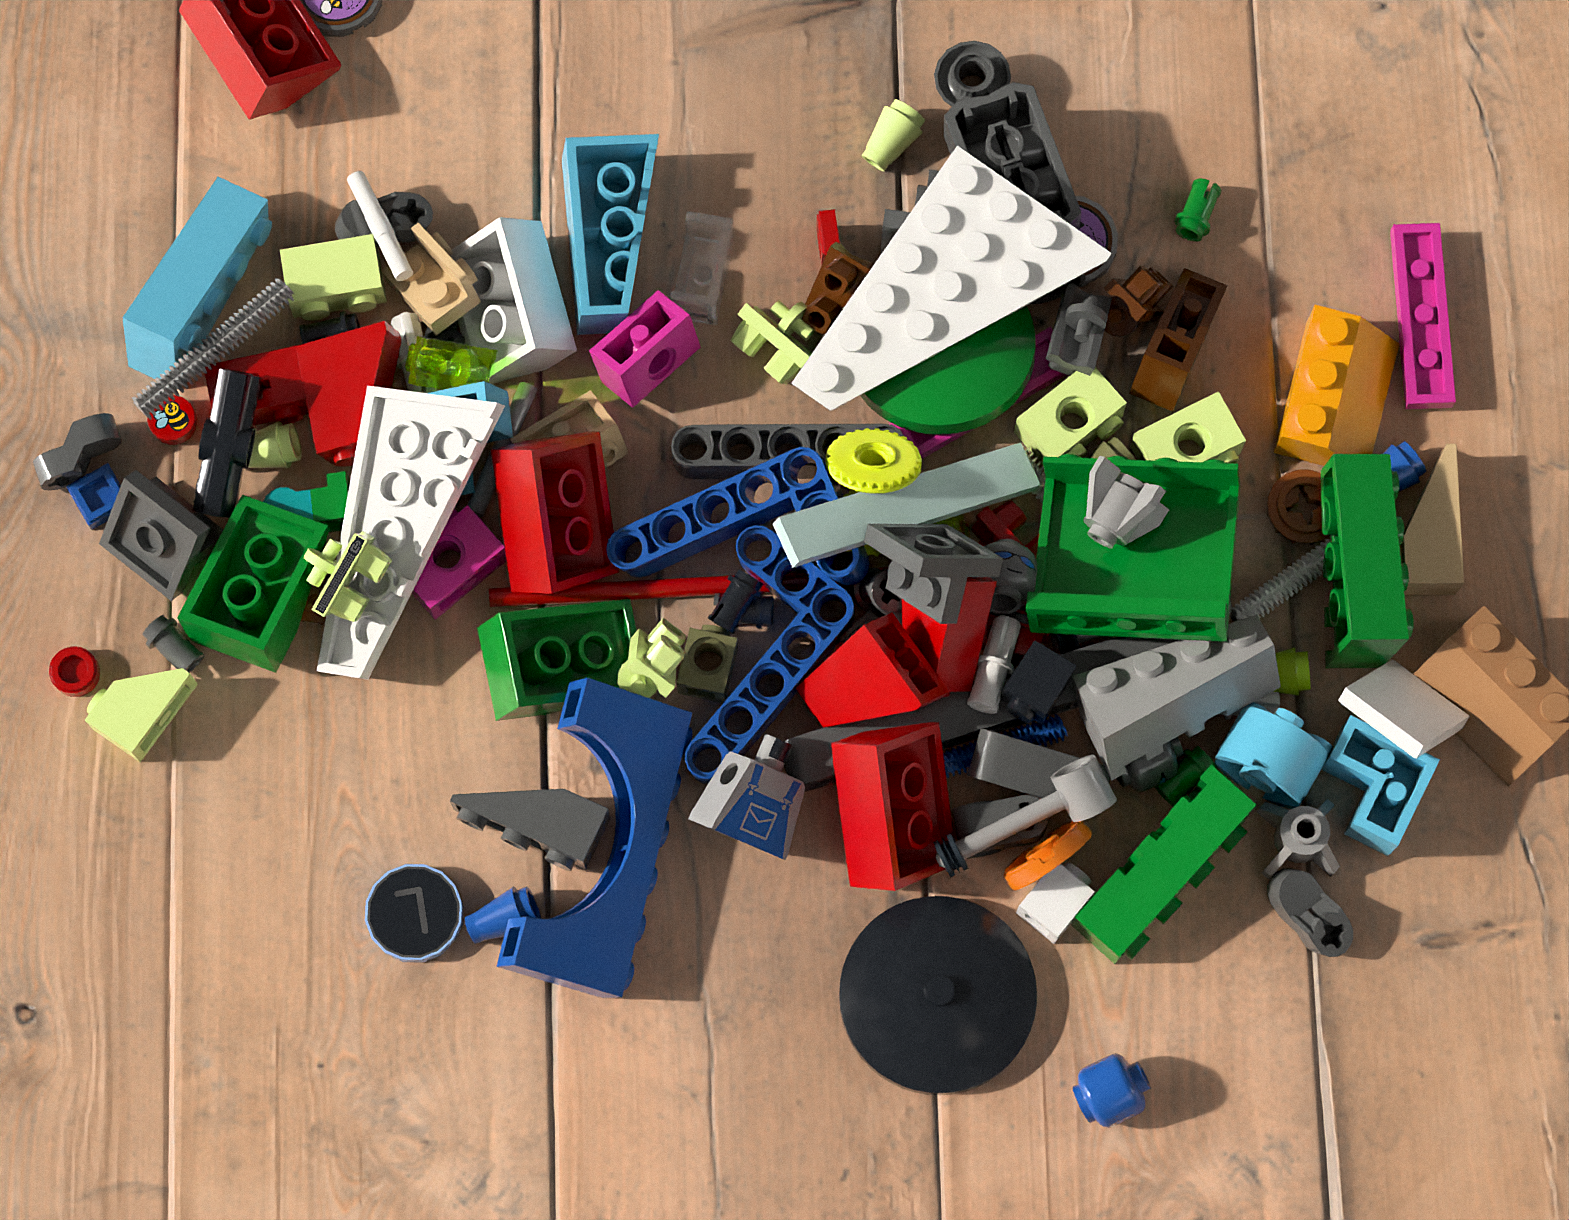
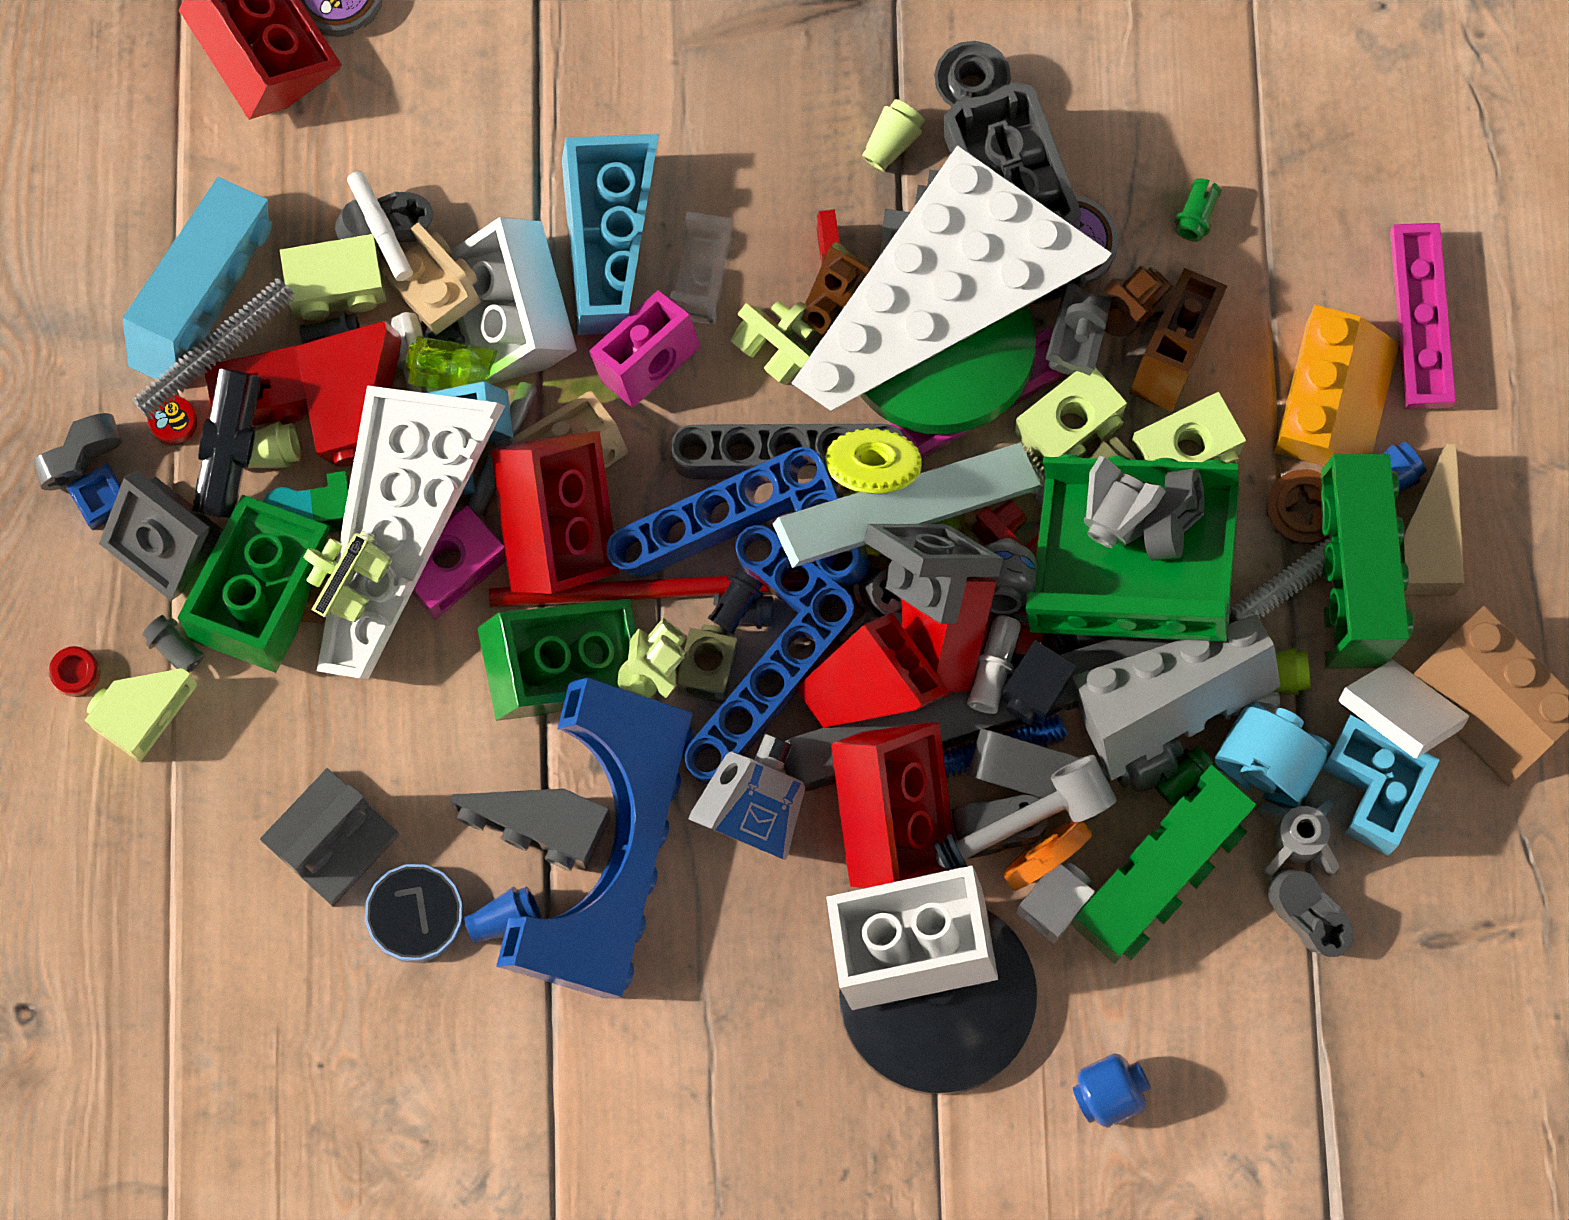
none -> dark grey bracket [260,768,400,907]
none -> white brick [826,866,998,1010]
none -> dark grey piece [1144,468,1204,561]

